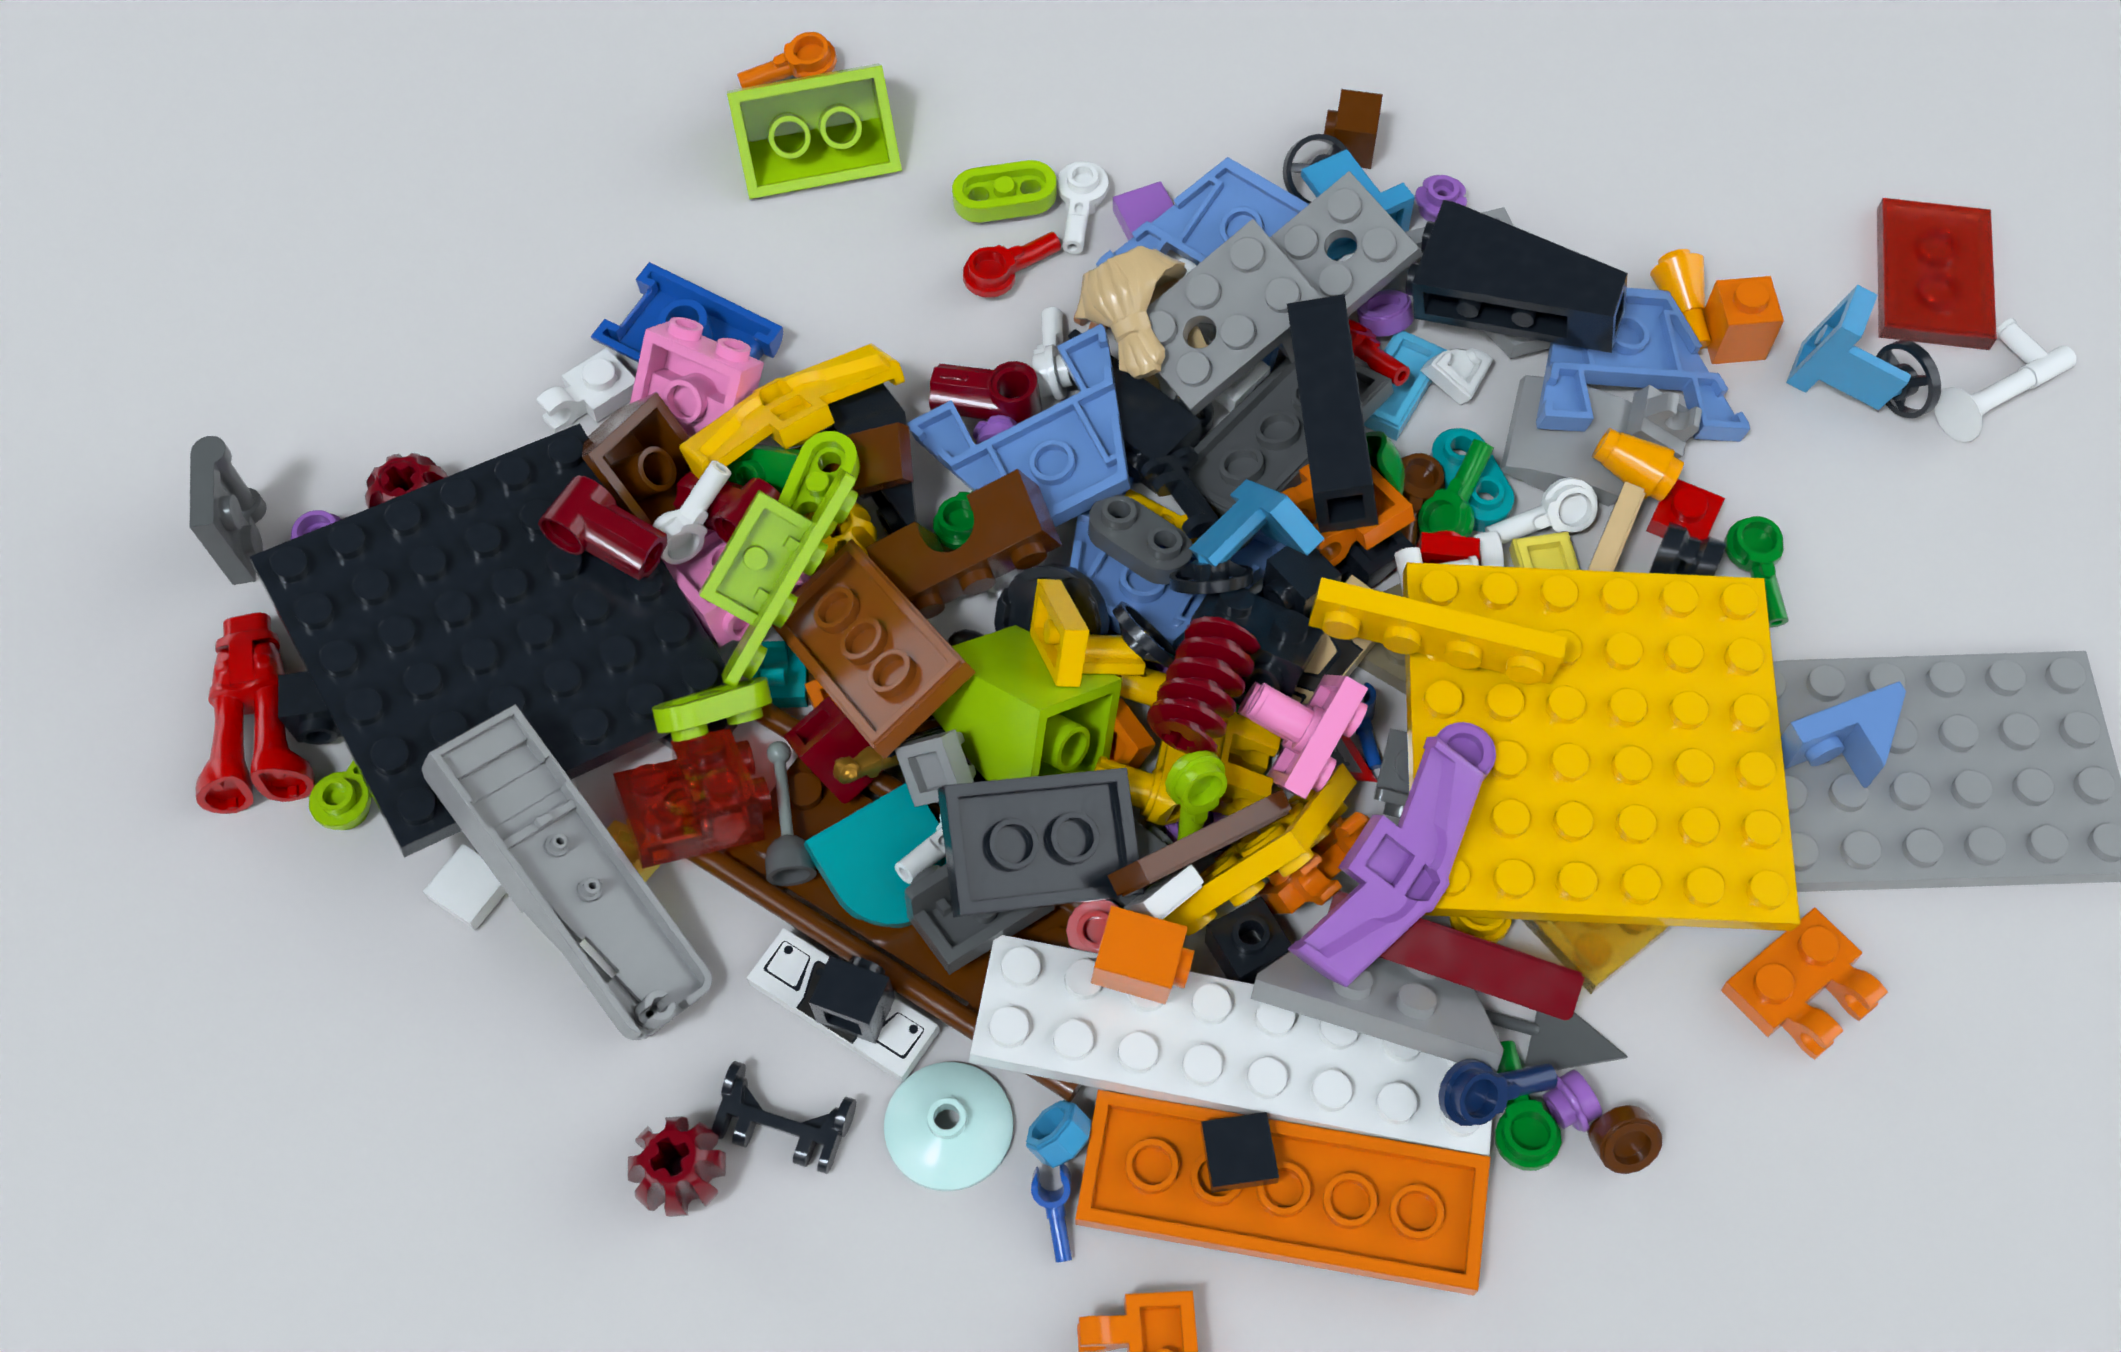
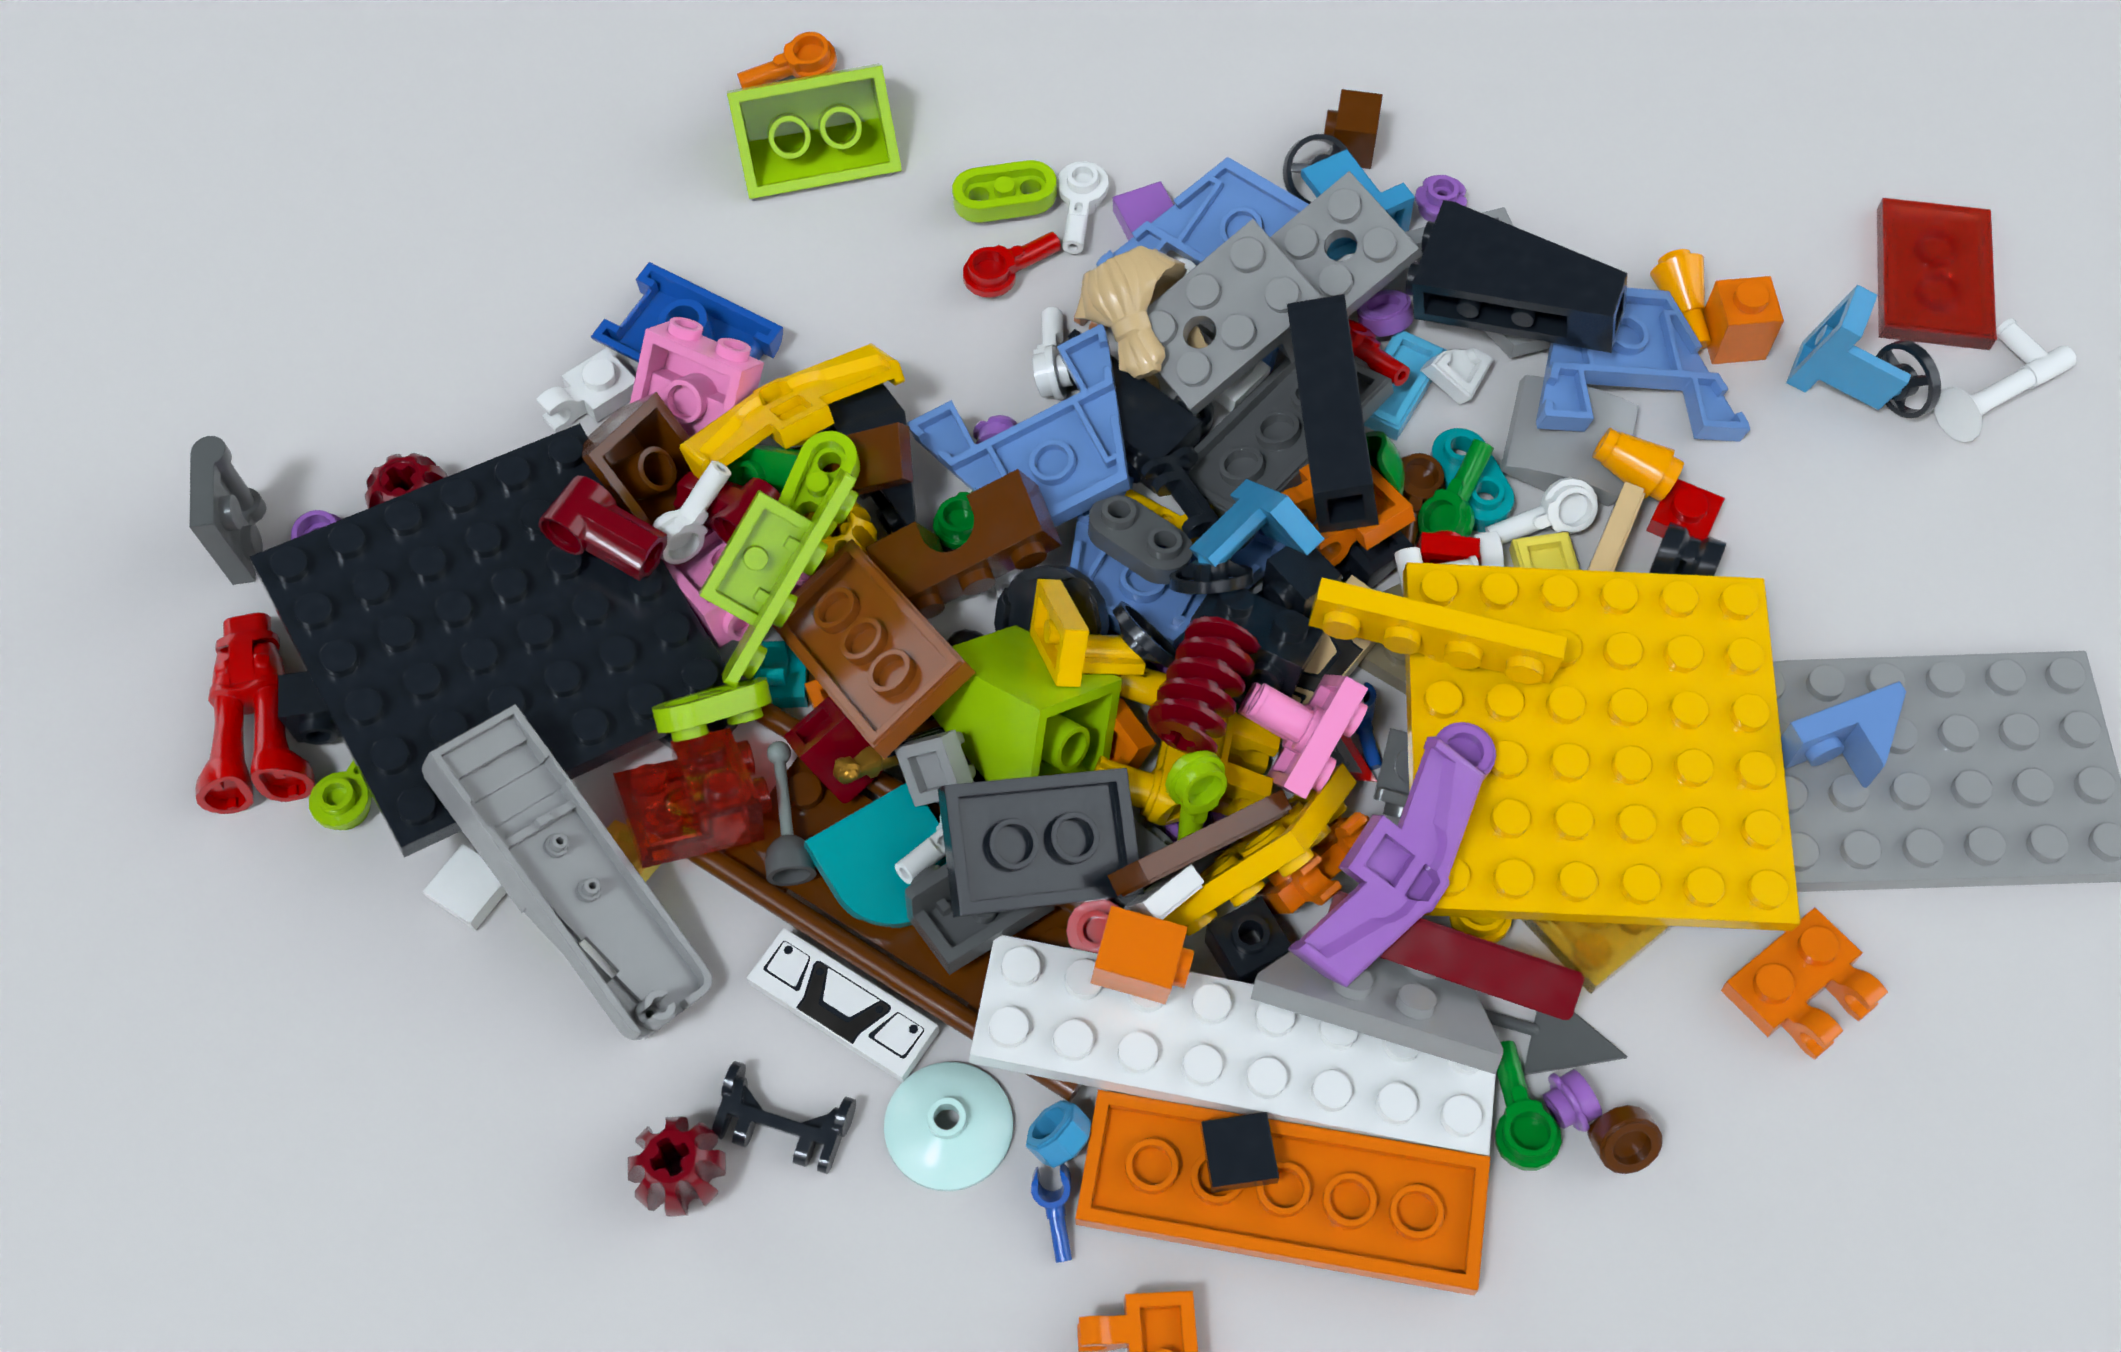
black plate [809,956,895,1044] -> none
dark red piece [929,361,1043,424] -> none
dark blue plate [1438,1059,1558,1126] -> none
light grey tile [1626,385,1702,459] -> none
green plate [1724,516,1789,628] -> none

